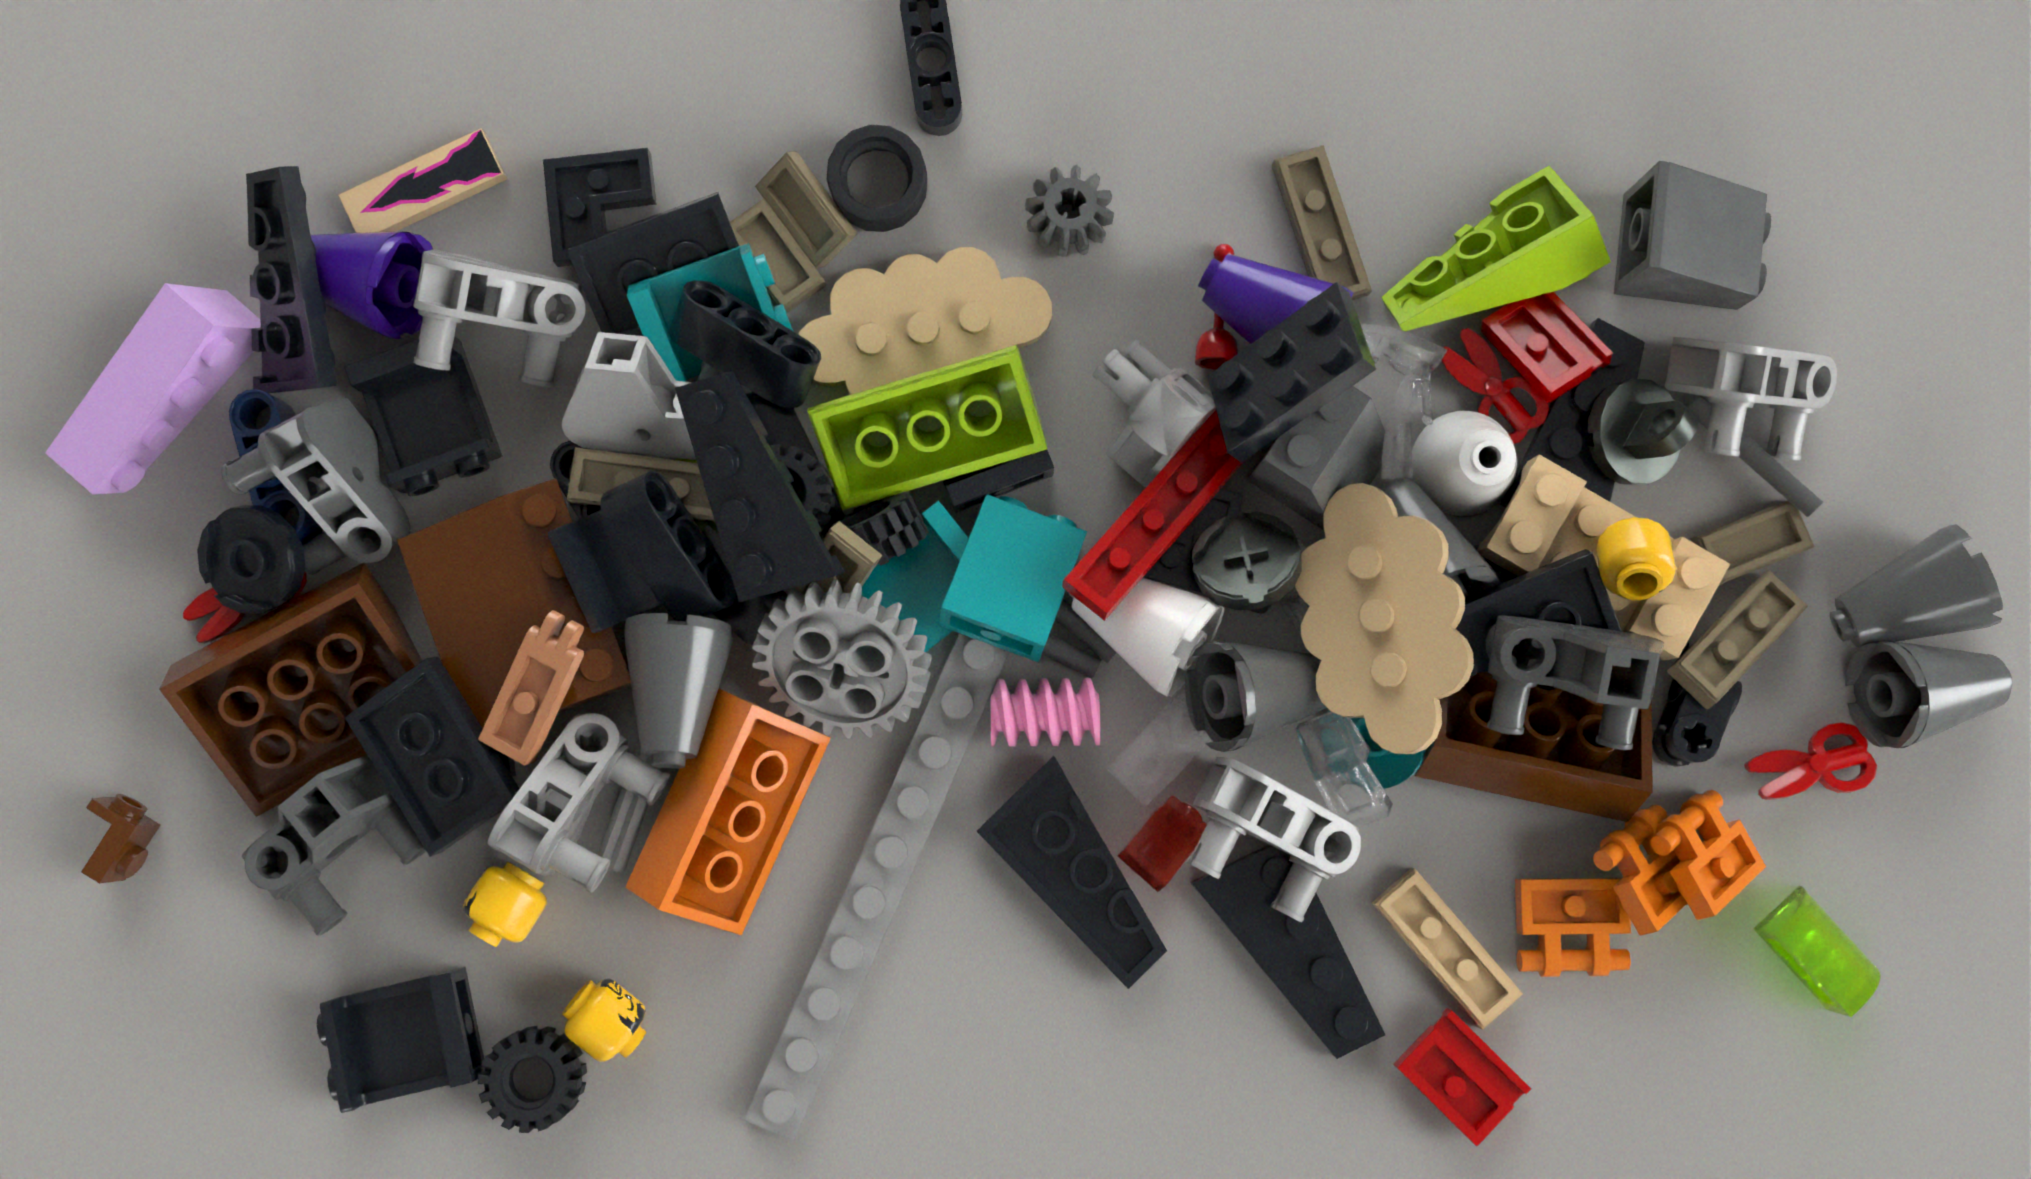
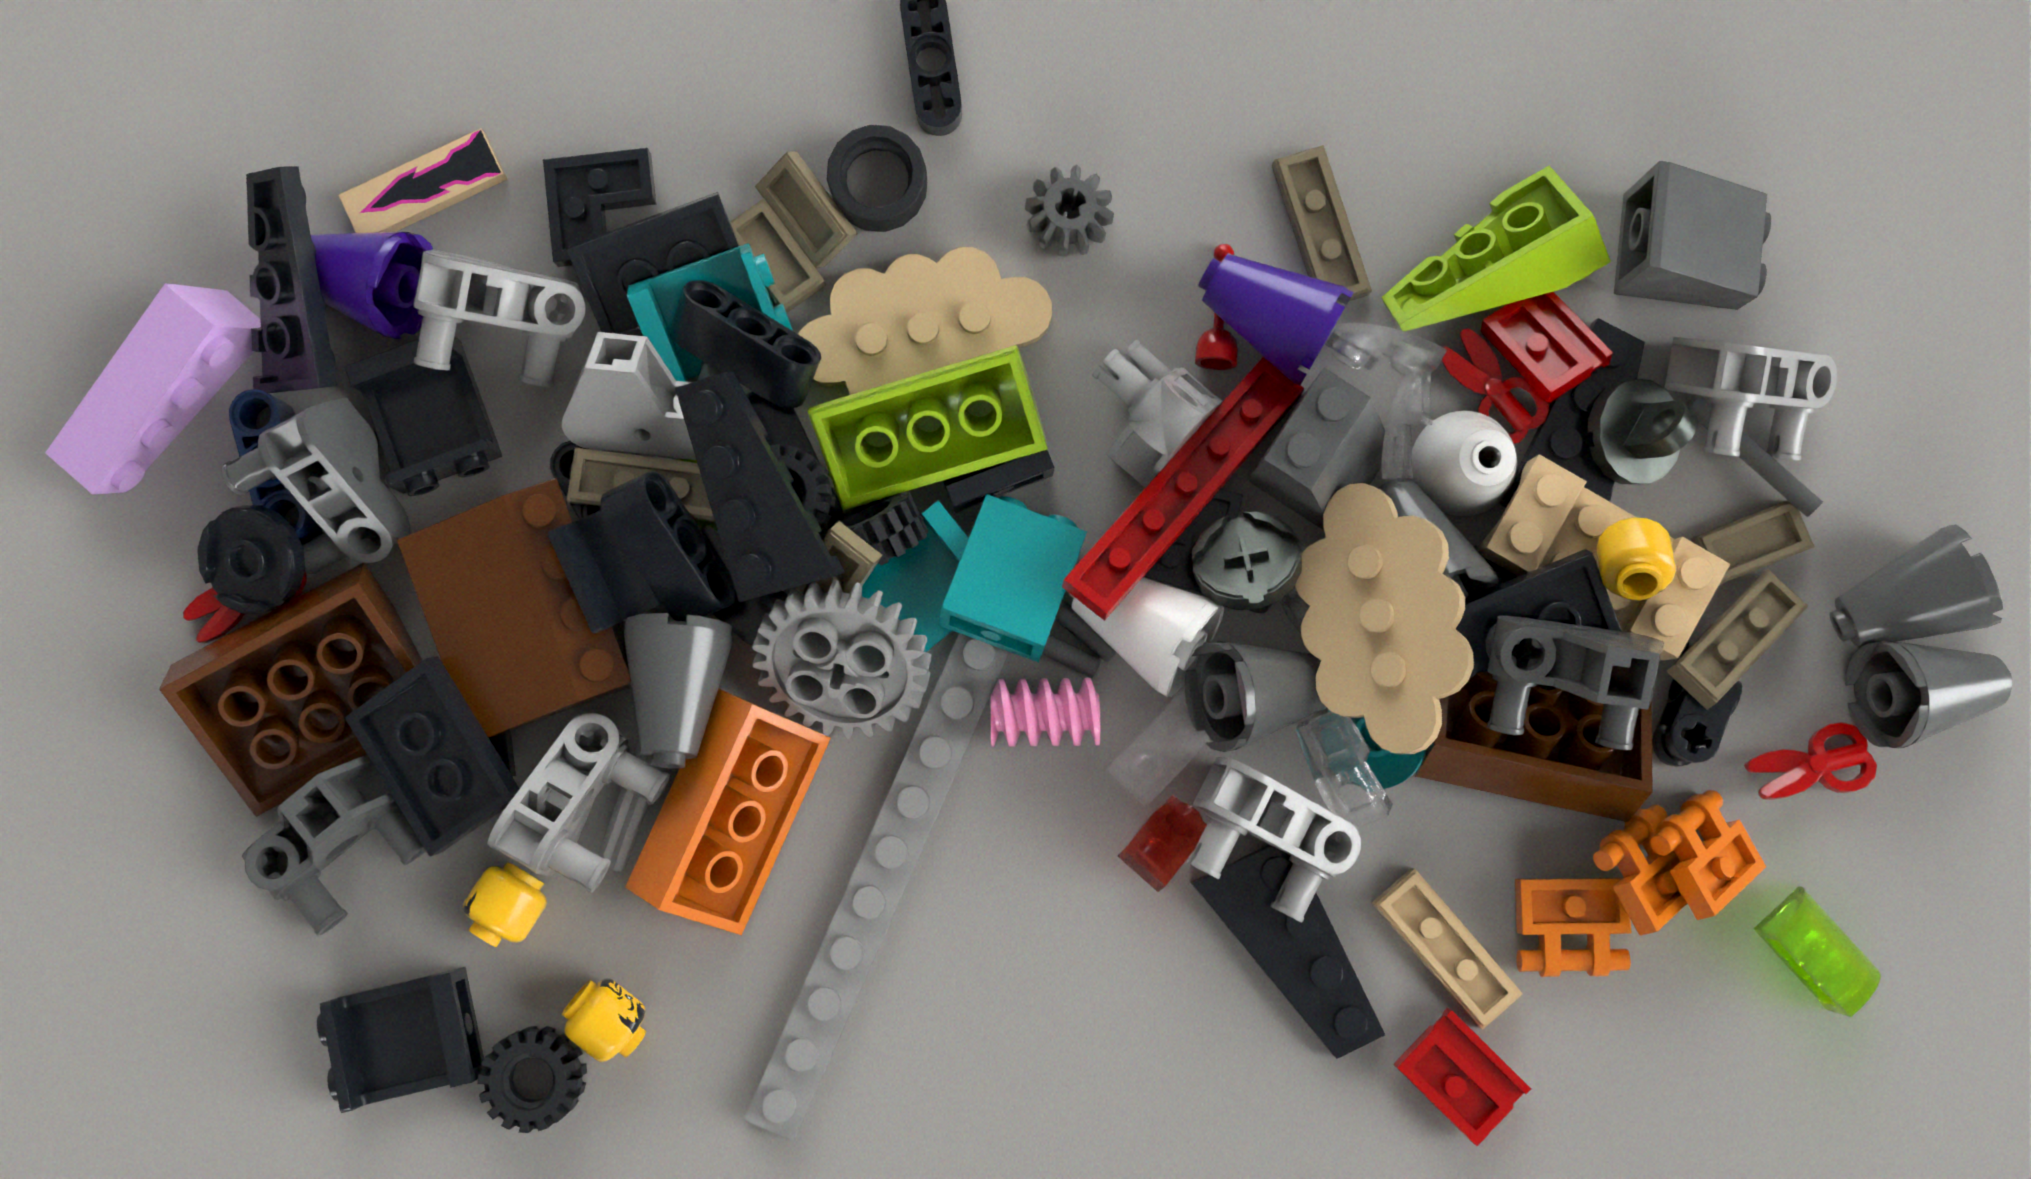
reddish brown bracket [81,794,160,884] -> none
nougat hinge [478,610,584,766] -> none
black wing [977,755,1167,989] -> none
black plate [1207,282,1376,463] -> none

